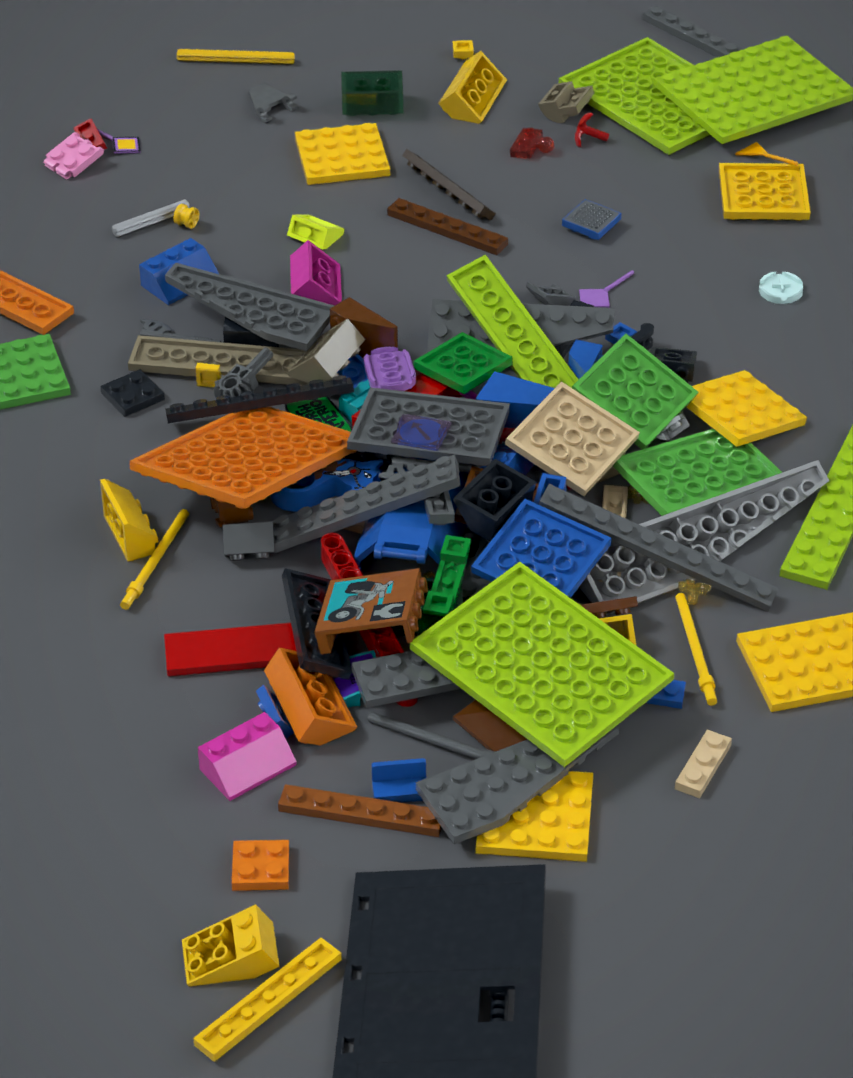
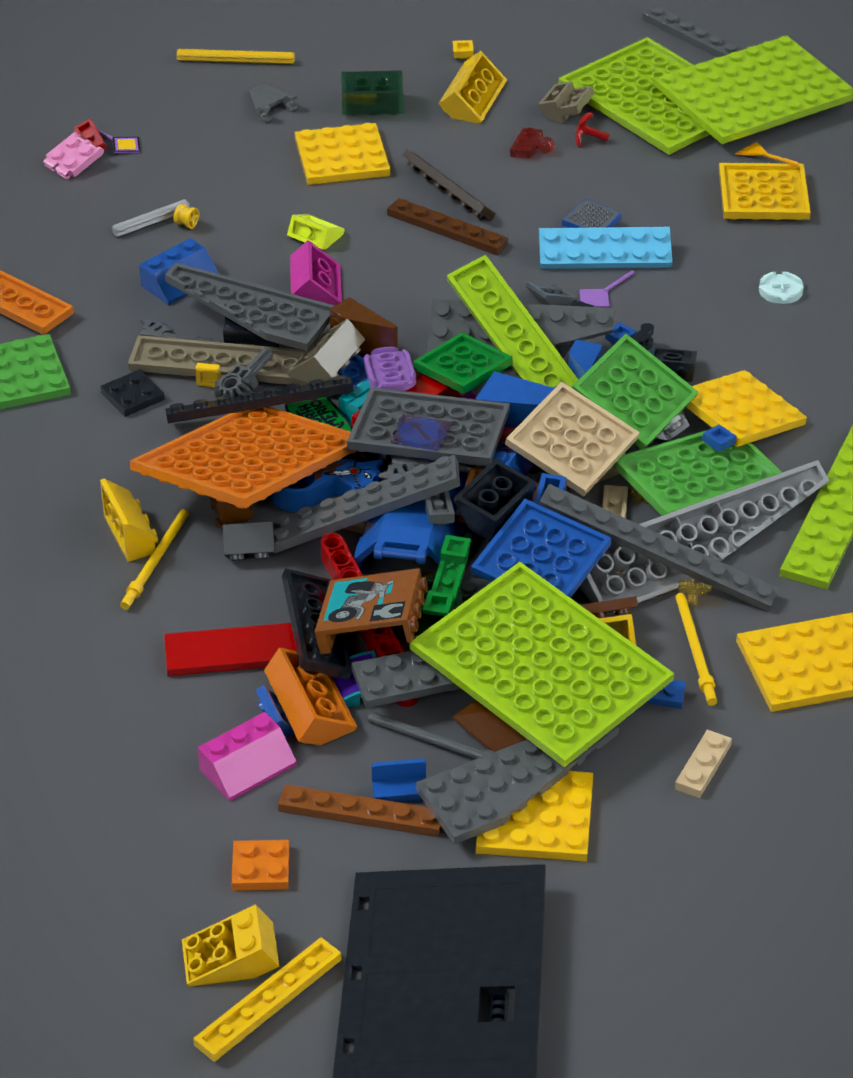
none -> medium azure plate [539,227,672,269]
none -> blue plate [702,424,737,452]

